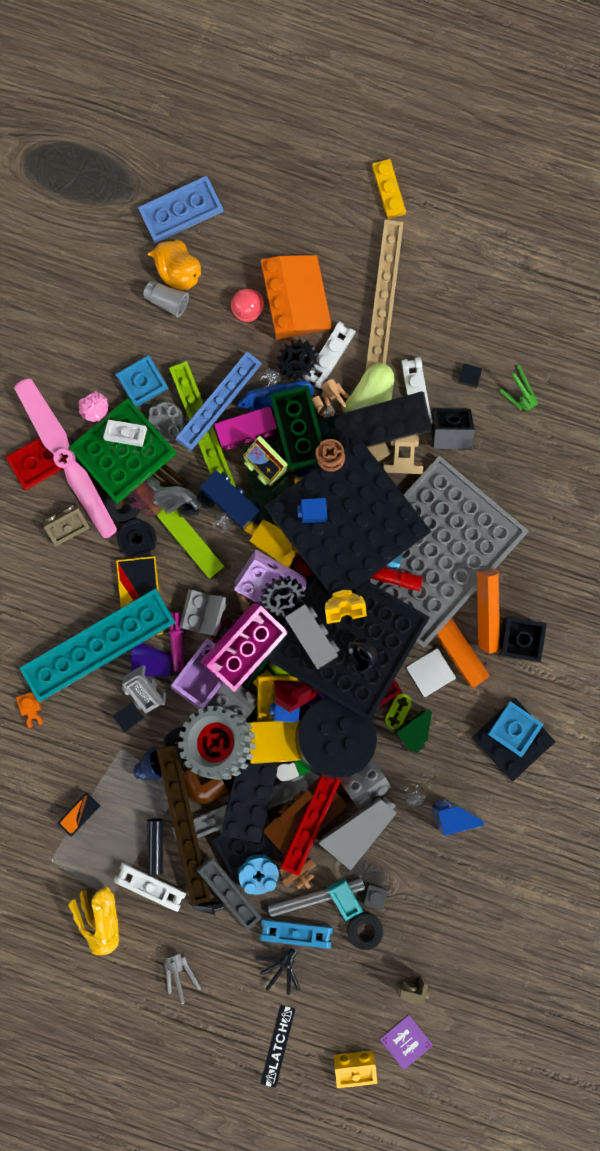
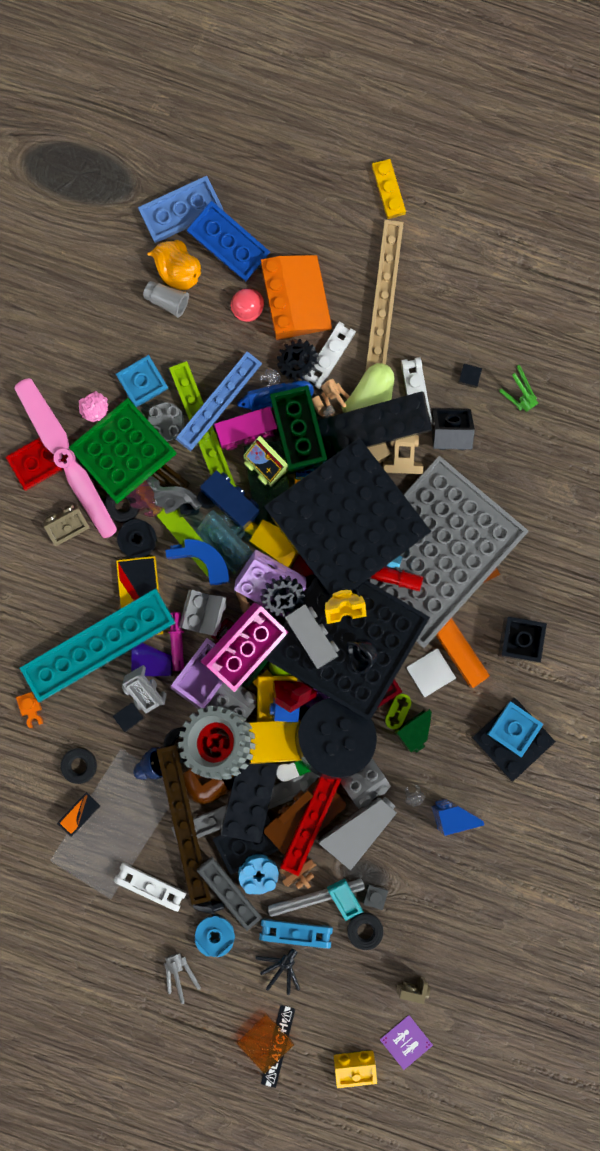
yellow hair [68,886,119,955] -> none
white plate [103,420,147,447] -> none
black piece [147,818,163,875] -> none
blue brick [297,498,327,523] -> none
nougat wheel [316,439,345,471] -> none
orange brick [477,569,500,654] -> none
none -> black tyre [61,748,97,784]
none -> blue arch [166,539,230,586]
none -> blue plate [187,201,270,282]
none -> clear light blue plate [195,510,253,574]
none -> dark azure plate [195,915,235,957]
none -> clear orange plate [237,1013,294,1074]

